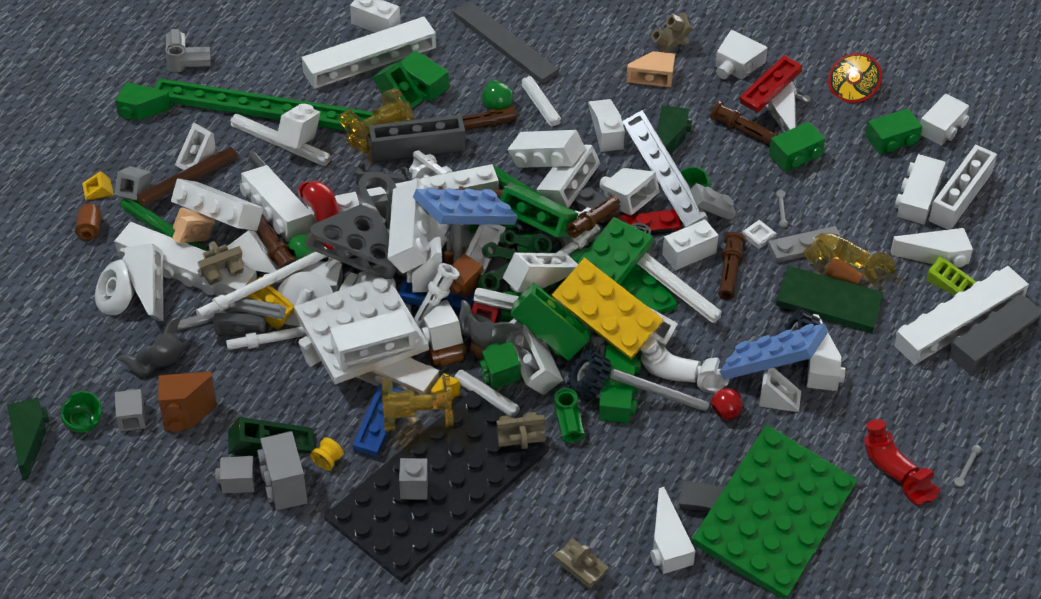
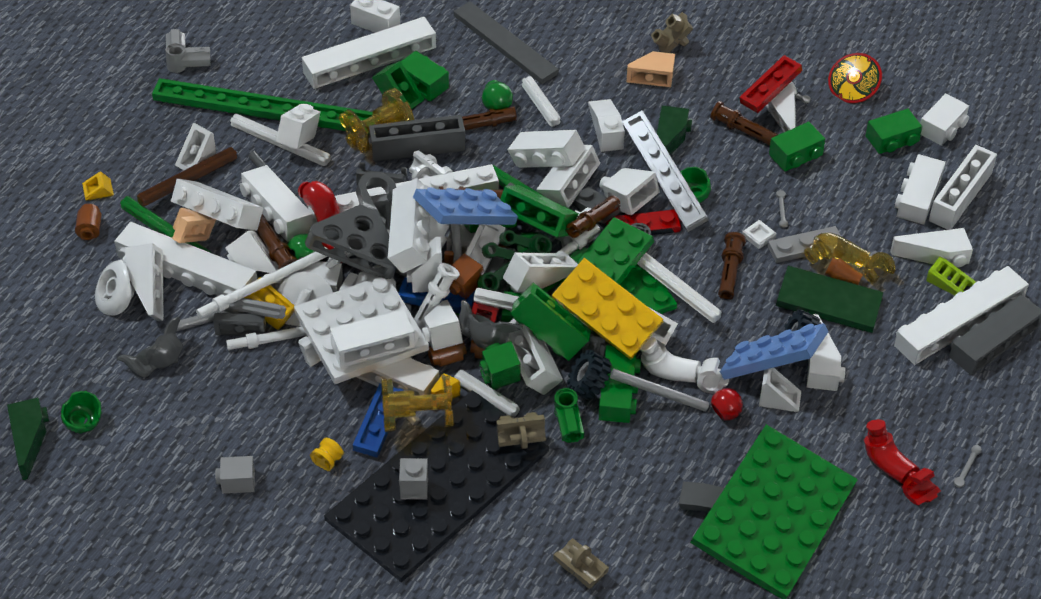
green slope [115,82,171,120] -> none
light grey brick [115,166,152,200] -> none
light grey brick [115,389,146,431] -> none
dark orange slope [158,371,217,432] -> none
dark tan hips [197,241,244,285] -> none
dark green slope [228,417,314,456] -> none
light grey brick [257,431,307,511] -> none
white slope [650,487,695,574] -> none
white brick [662,219,718,271] -> none
light grey plate [690,183,737,220] -> none
white torso [715,30,767,79] -> none

